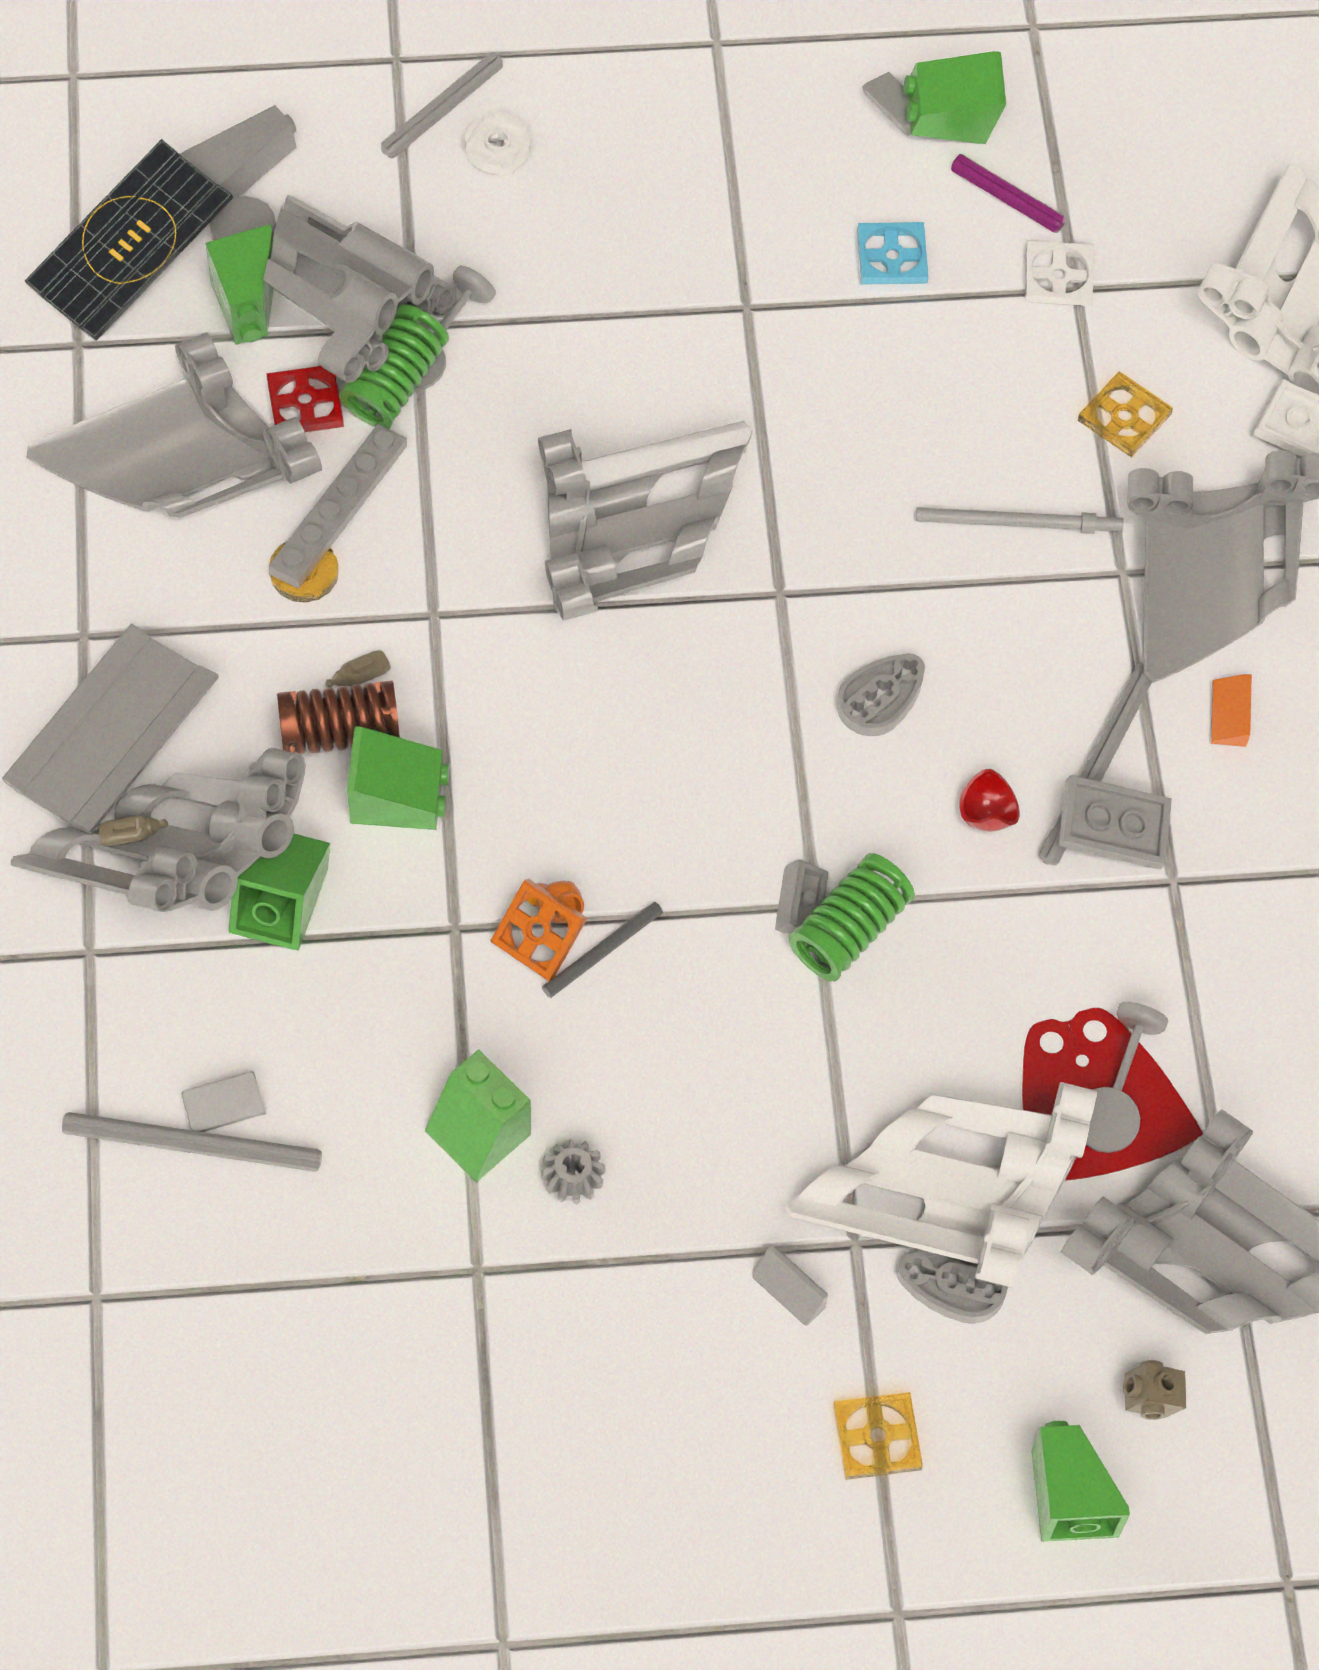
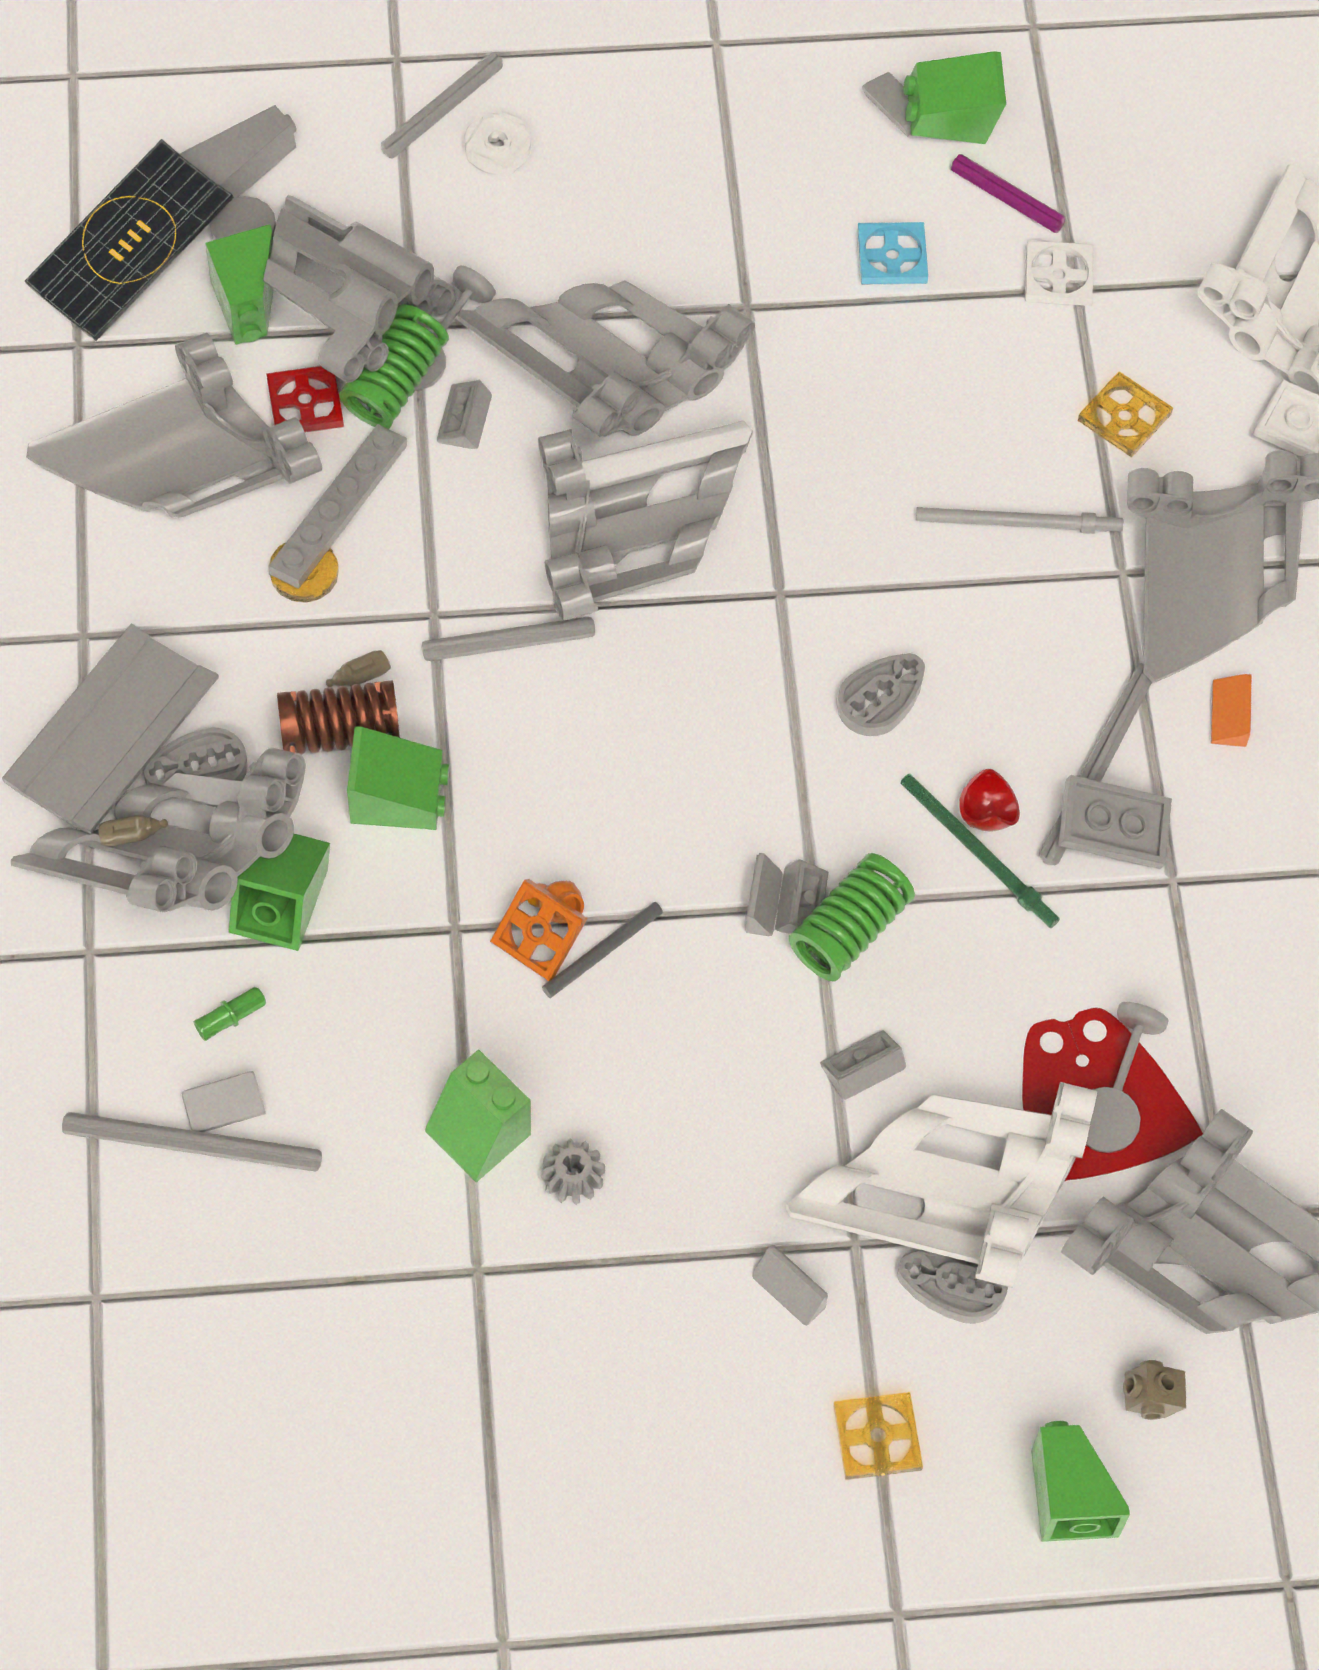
none -> light grey piece [143,727,248,785]
none -> bright green axle [193,987,266,1041]
none -> light grey axle [422,617,595,661]
none -> light grey slope [437,380,492,449]
none -> light grey panel [457,280,755,437]
none -> light grey slope [745,853,783,936]
none -> light grey slope [820,1030,906,1100]
none -> clear green bar [900,774,1060,929]

